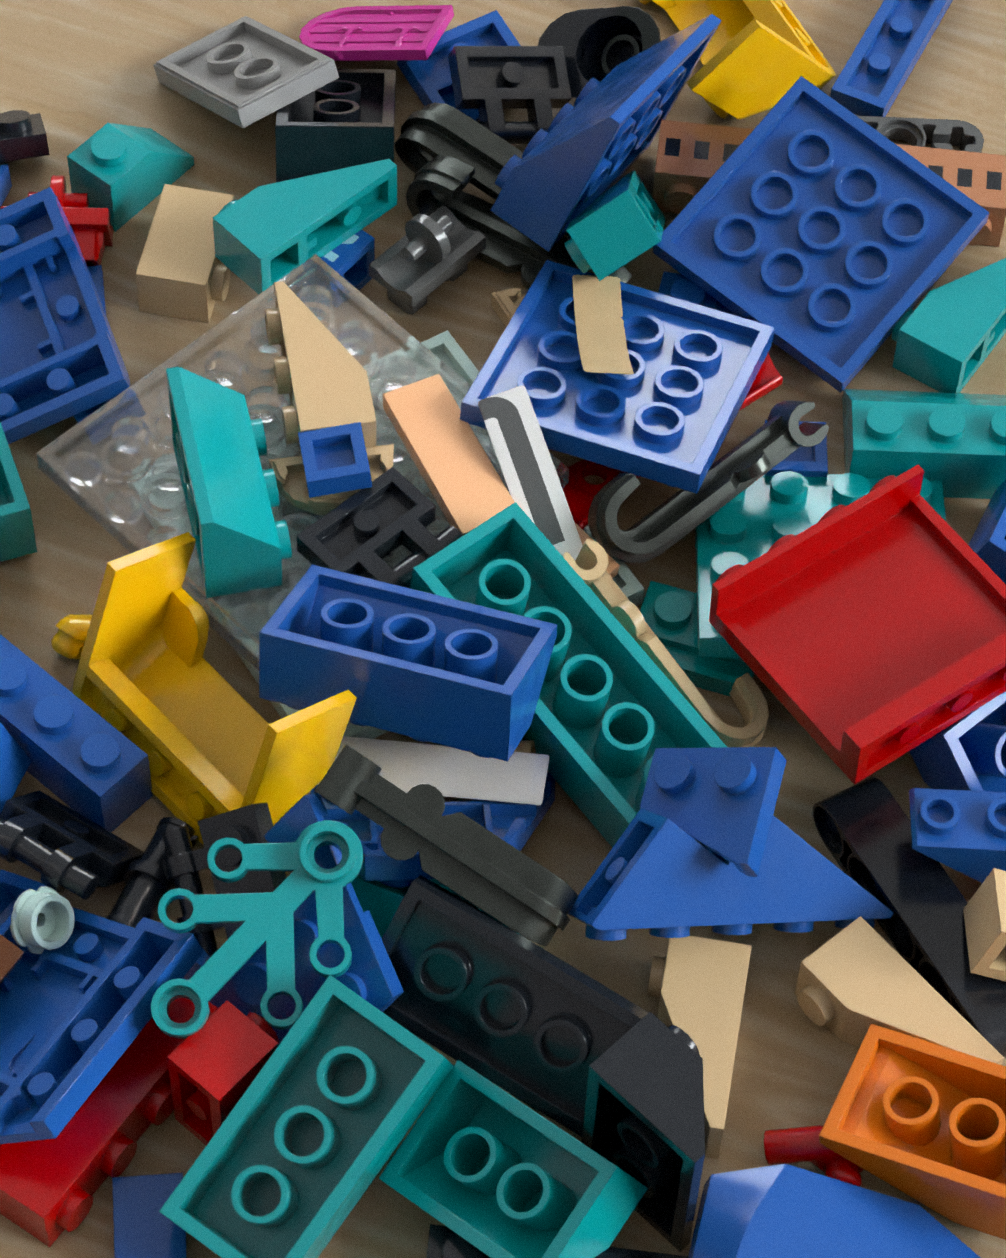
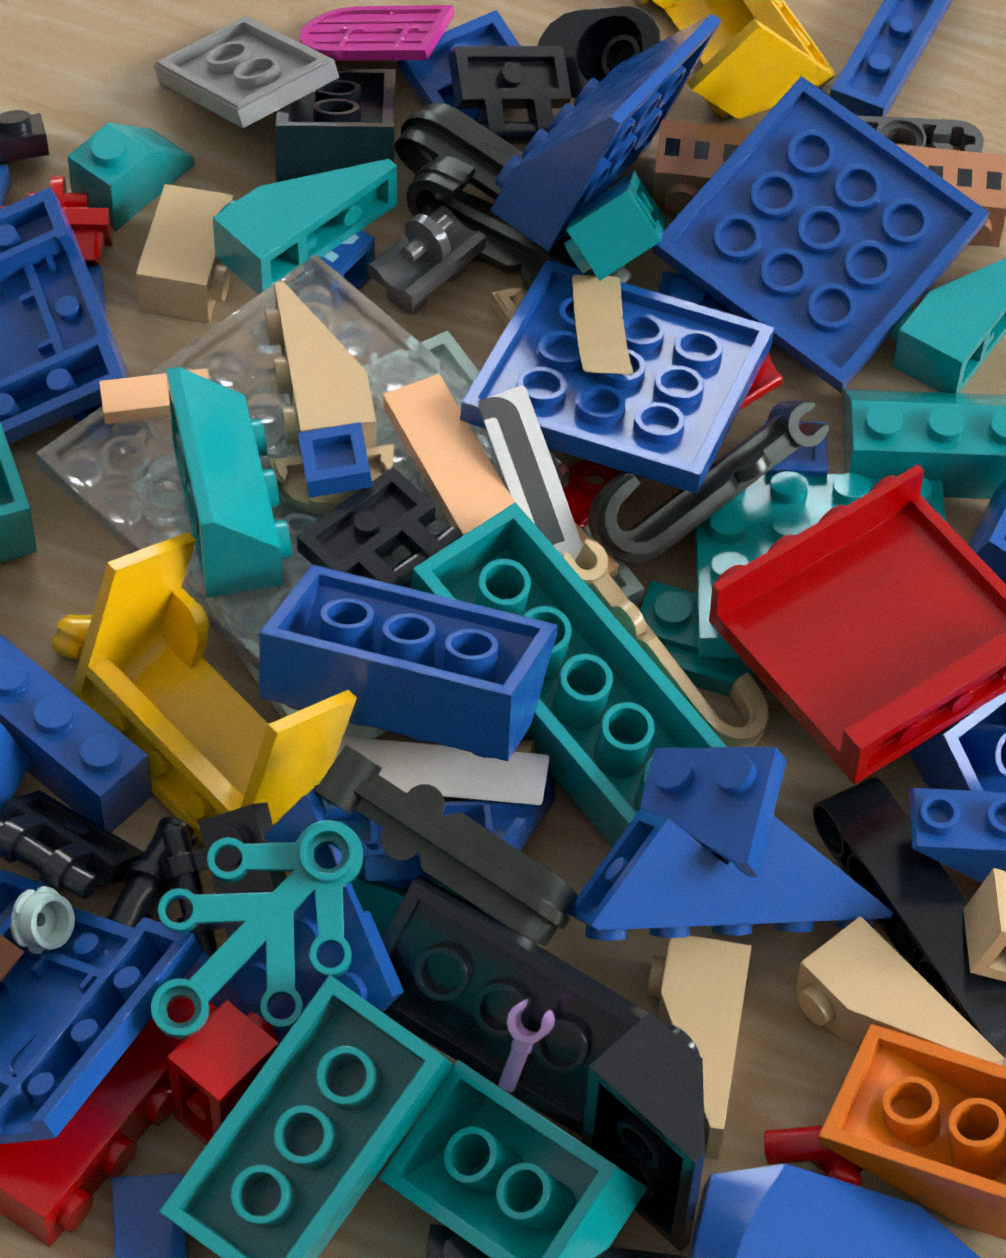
none -> light nougat piece [99,368,210,424]
none -> lavender hand [498,999,555,1092]

